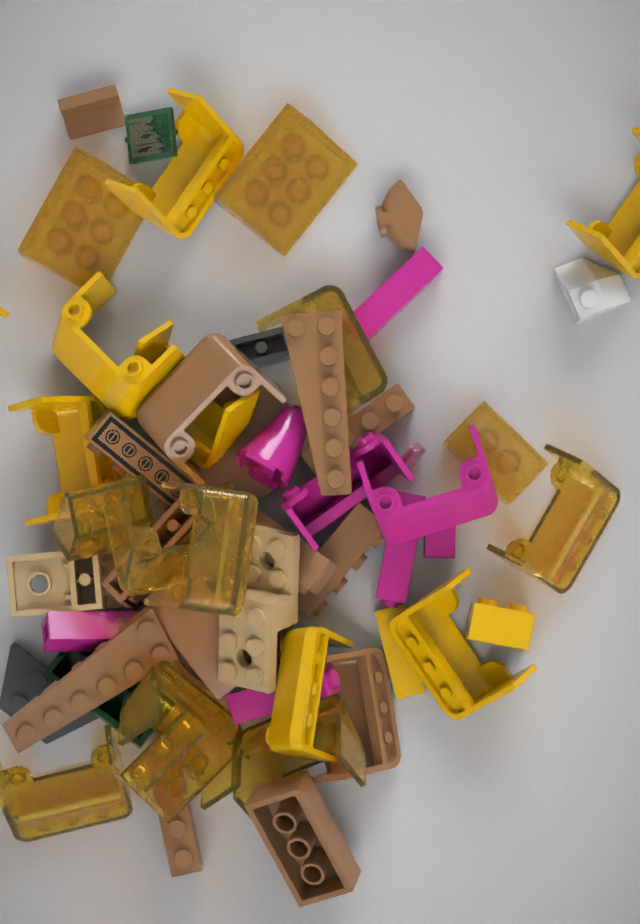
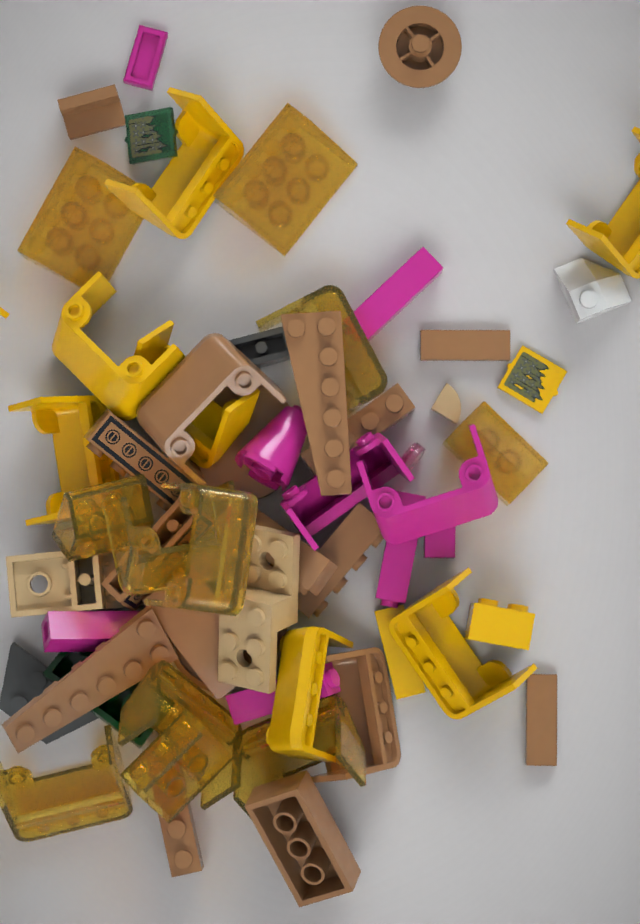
medium nougat piece [375,179,423,254] -> none
clear yellow windscreen [486,444,621,594] -> none
none -> dark pink tile [123,25,168,91]
none -> medium nougat wheel [378,6,462,88]
none -> medium nougat tile [420,330,510,361]
none -> tan tile [431,383,461,424]
none -> piece [497,345,567,414]
none -> medium nougat tile [525,674,557,766]

